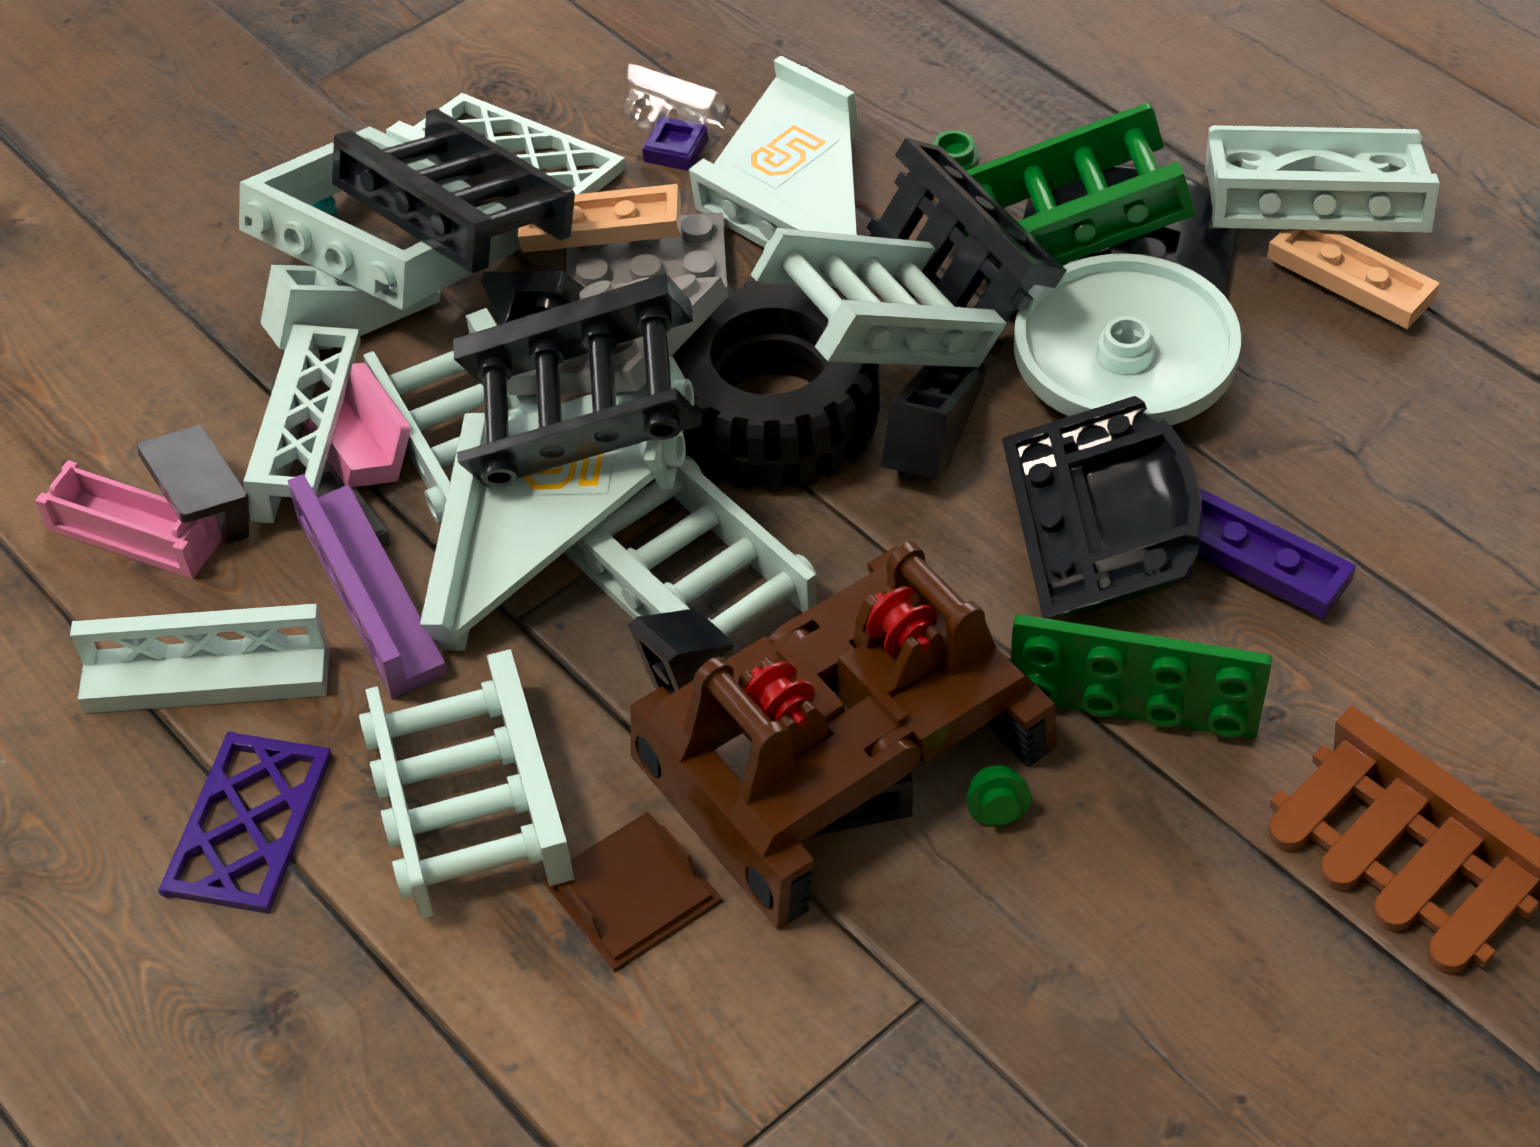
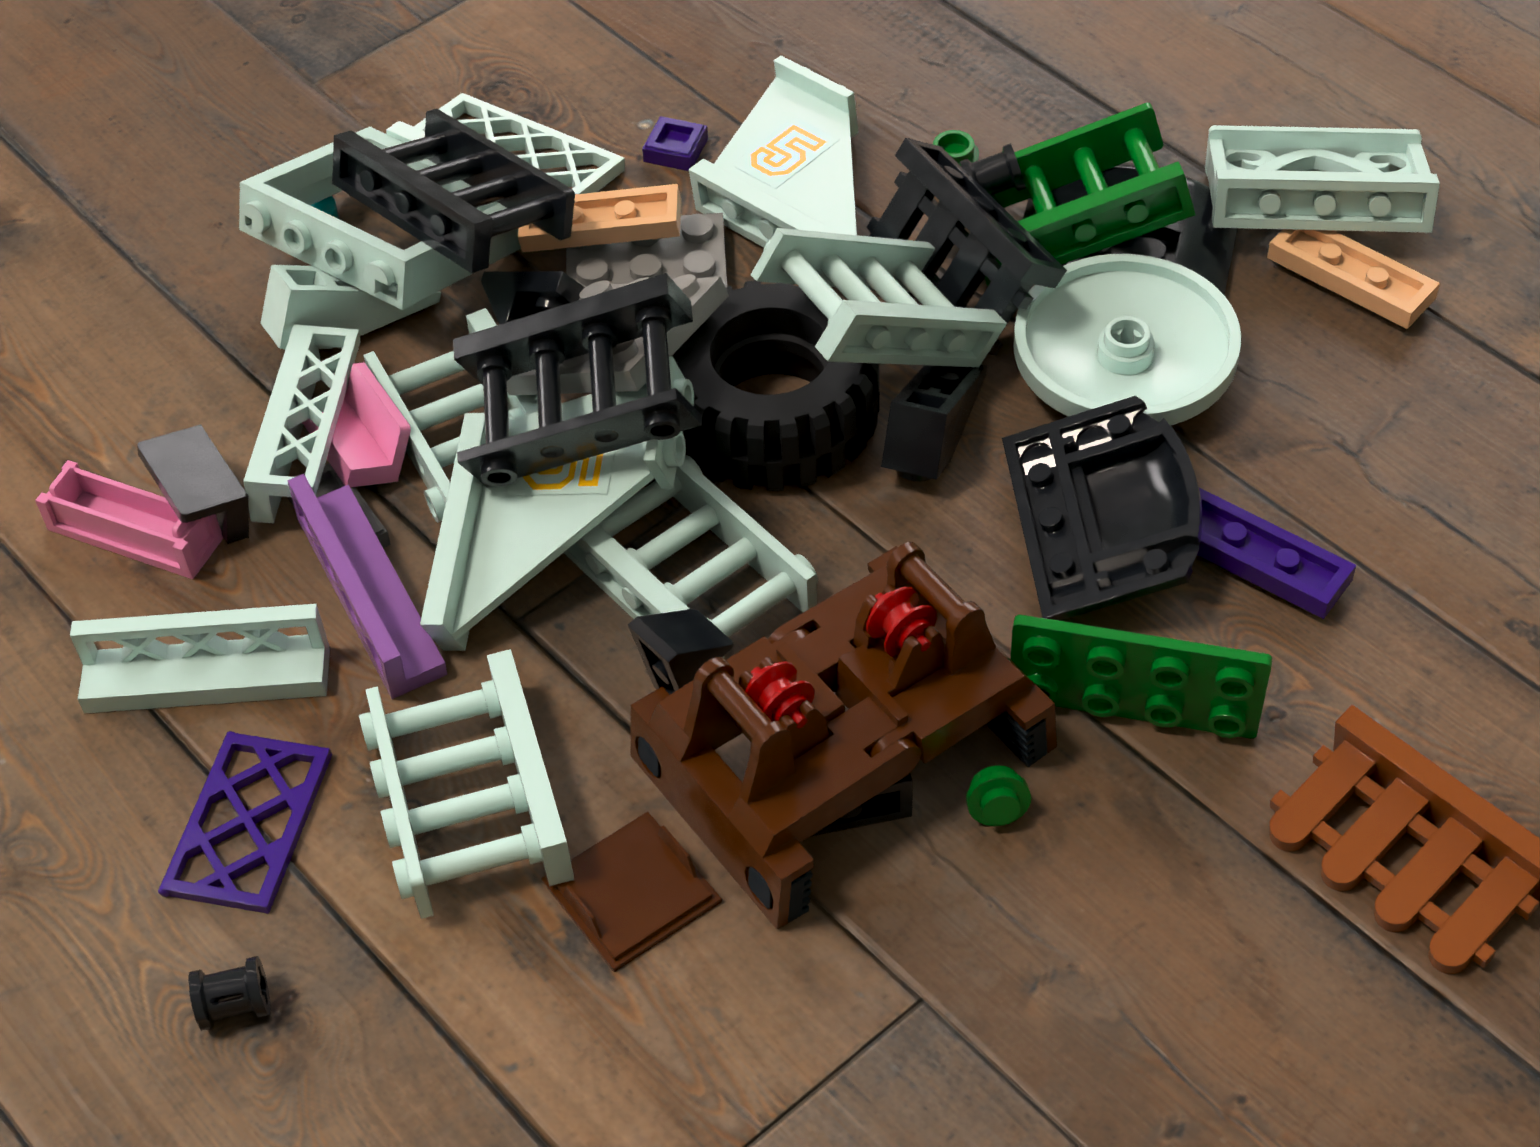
clear plate [623,63,731,128] -> none
none -> black bush [188,956,271,1031]
none -> black bush [960,143,1026,195]

